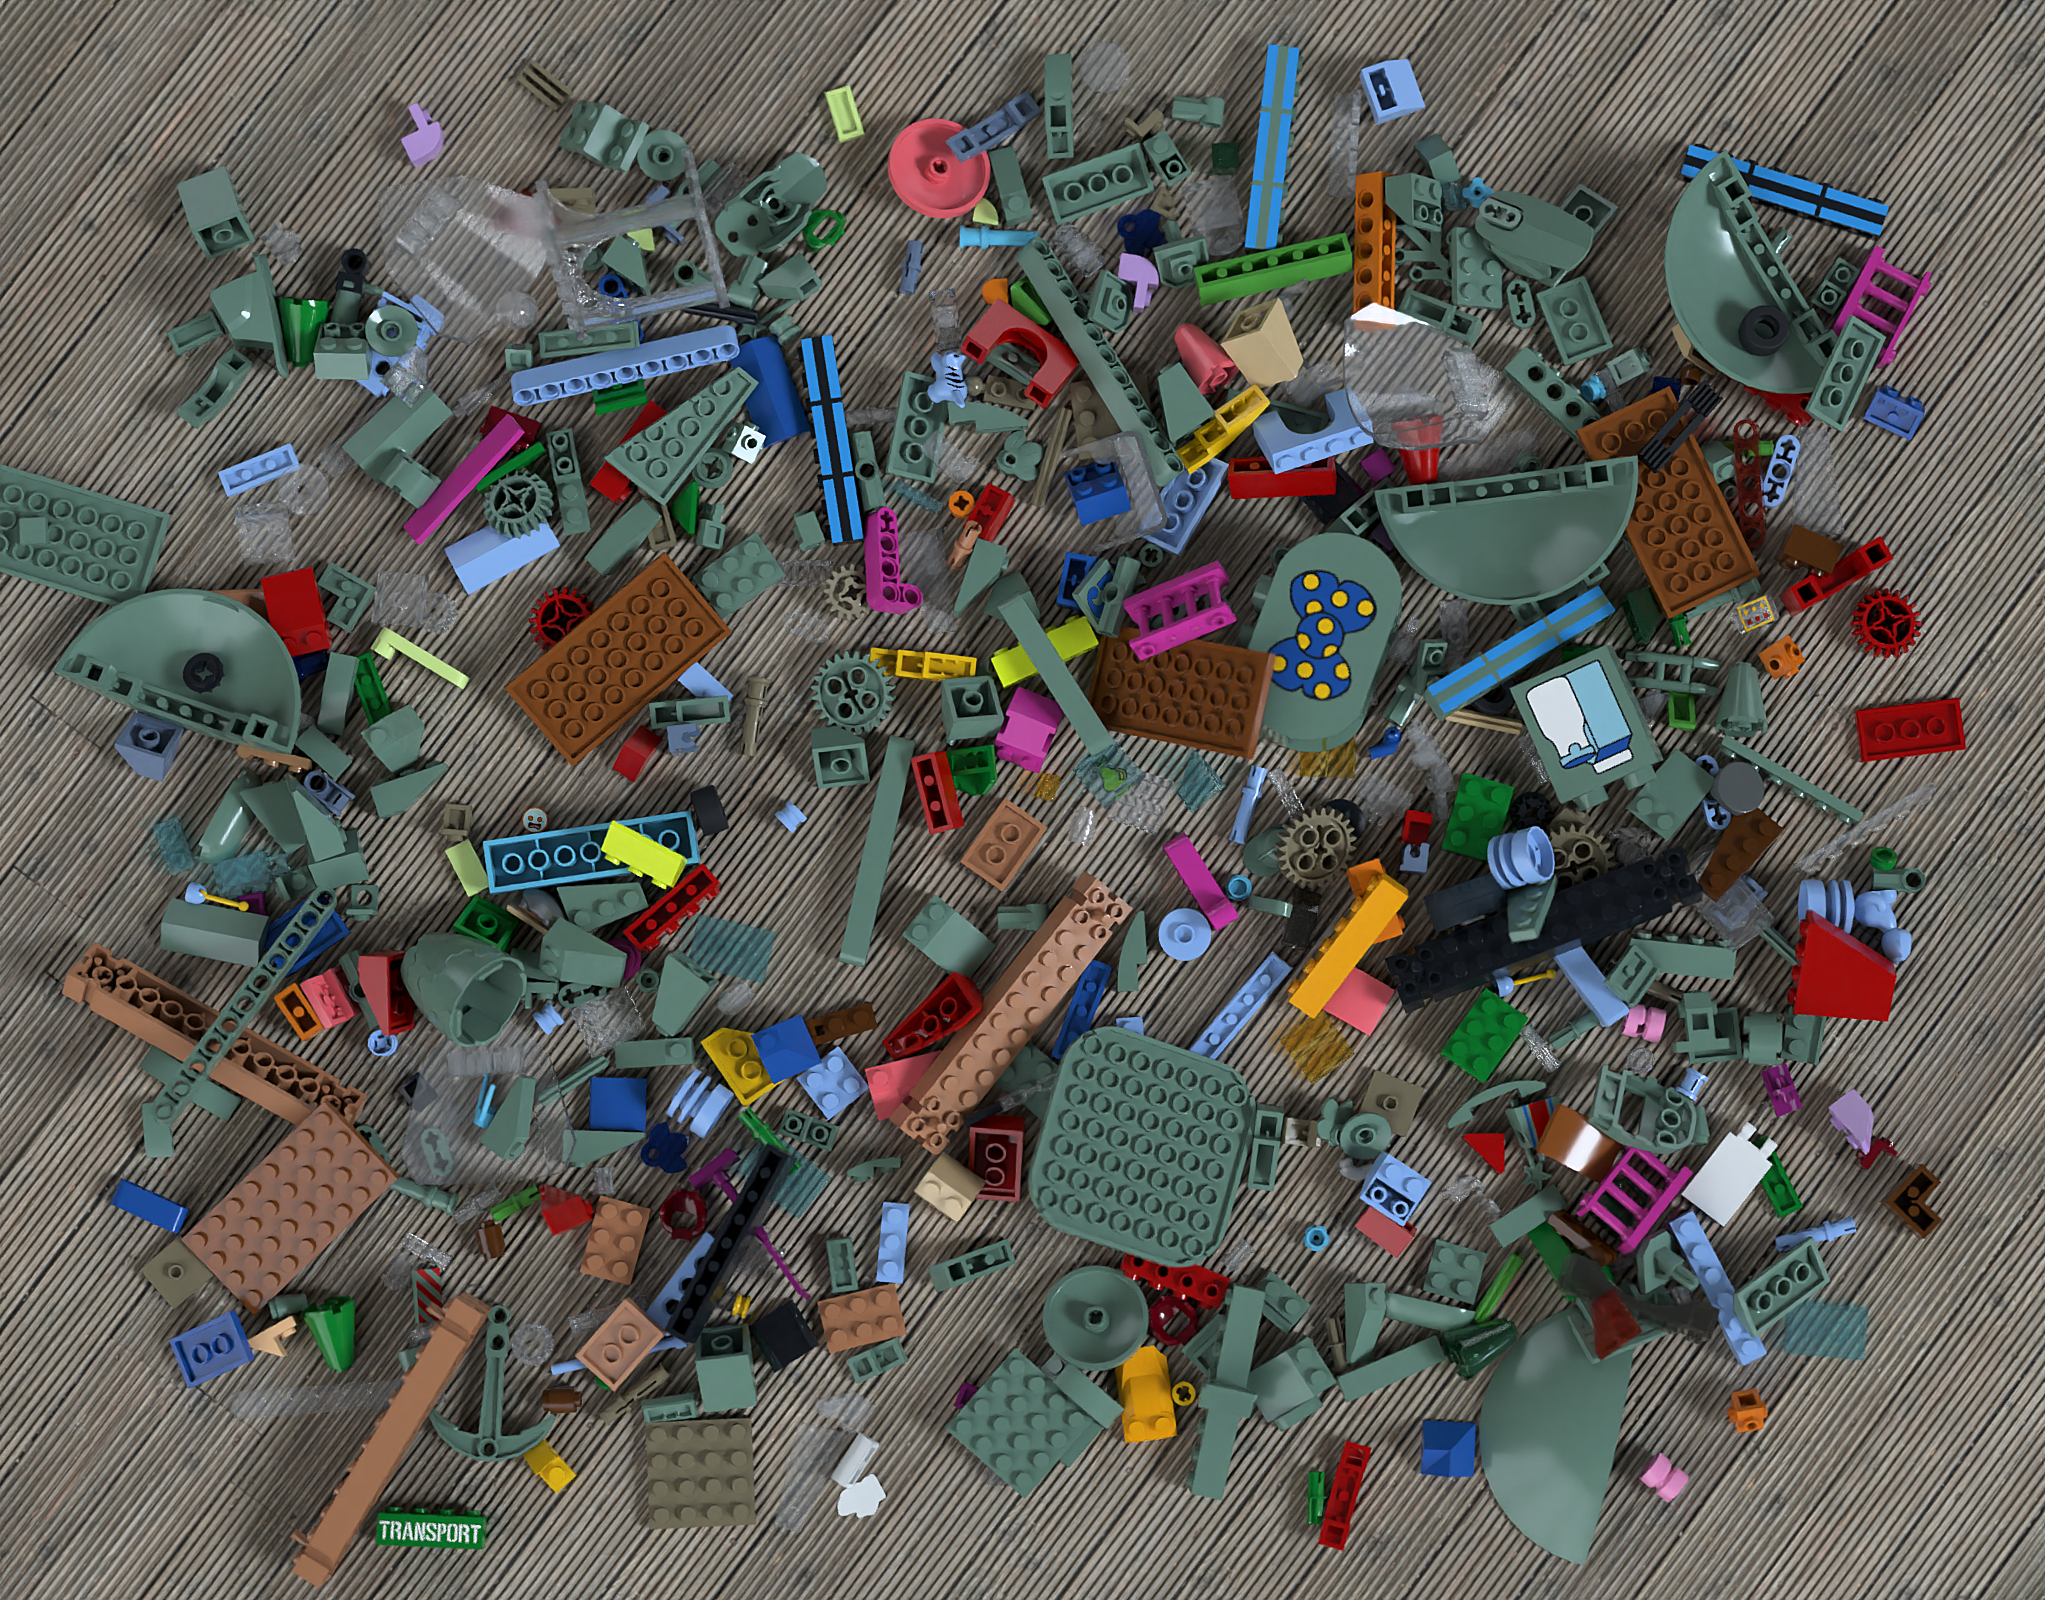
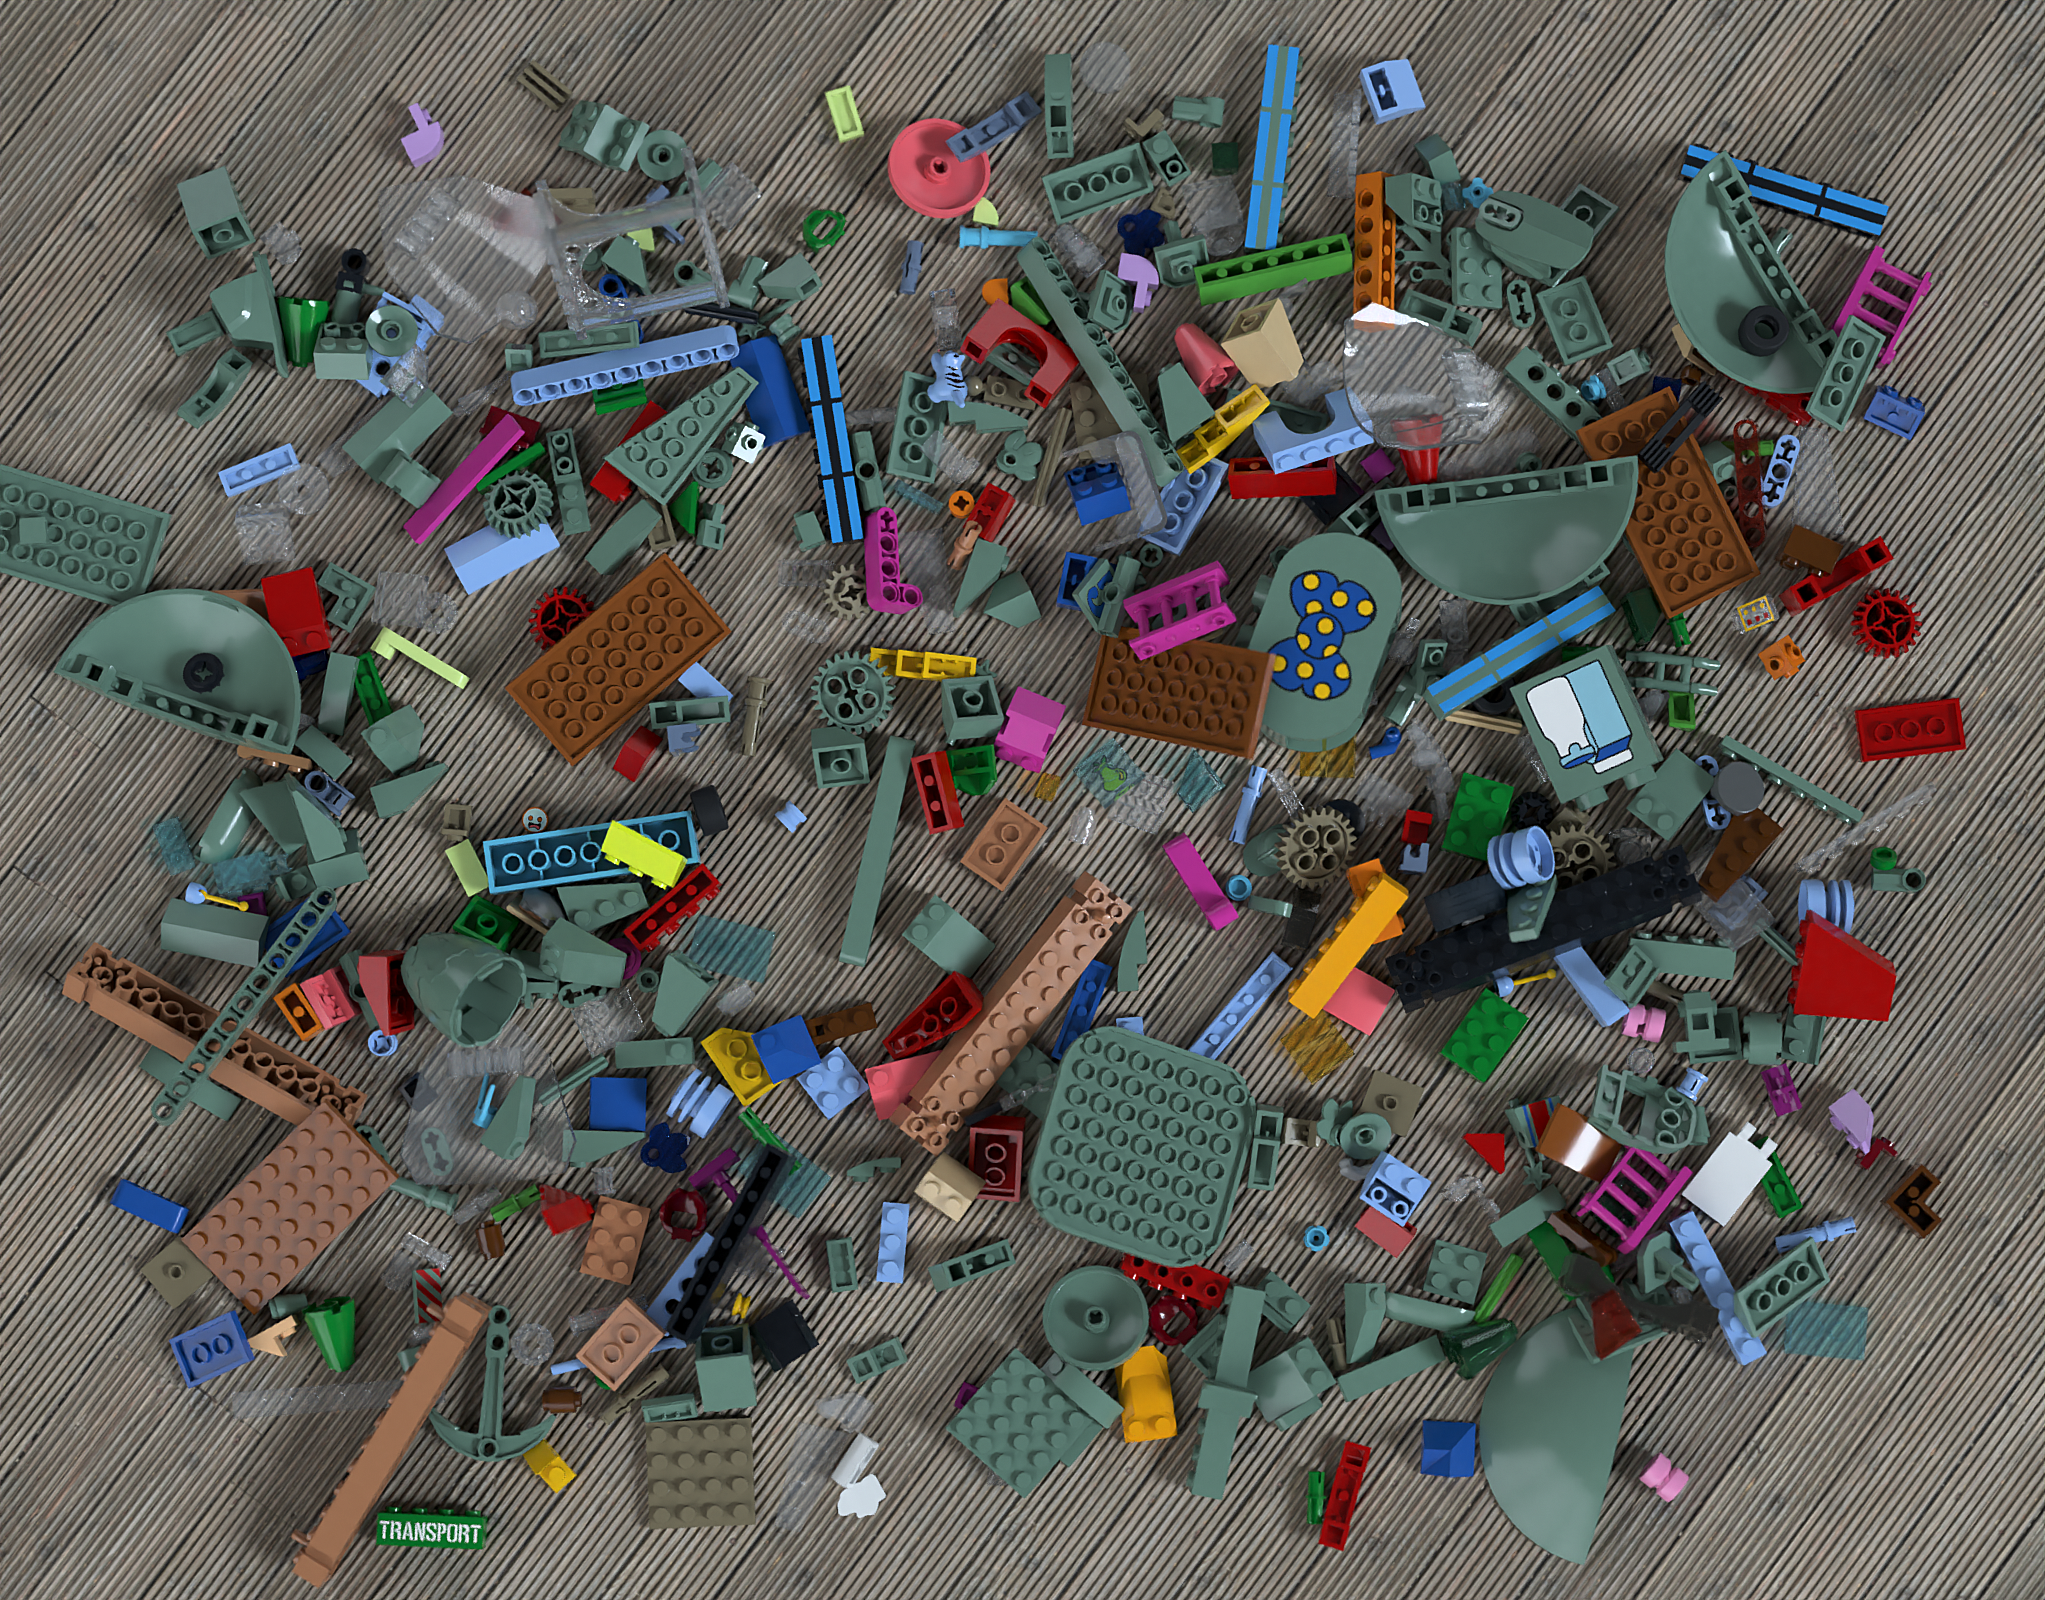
sand blue slope [114,712,184,782] -> none
sand green slope [142,1101,175,1158] -> none
sand green bracket [346,885,378,921] -> none
light blue wheel [532,1002,565,1035] -> none
sand green plate [693,532,786,620] -> none
sand green piece [714,152,827,258] -> none
sand green slope [778,1108,840,1152] -> none
nougat plate [817,1283,907,1353] -> none
sand green slope [988,146,1032,227] -> none
neon yellow brick [991,614,1099,690] -> none
sand green beam [996,591,1115,757] -> none
sand green piece [998,904,1049,931] -> none
light blue piece [1159,907,1212,961] -> none
yellow bush [1172,1381,1196,1406] -> none
sand green slope [1445,1080,1546,1129] -> none
clear axle [1518,1023,1561,1073] -> none
sand green axle [1548,1010,1600,1050] -> none
sand green pin [1684,577,1762,620] -> none
sand green cone [1715,662,1768,738] -> none
orange brick [1727,1388,1768,1433] -> none
sand green slope [1811,257,1861,315] -> none
light blue animal [1854,890,1912,965] -> none

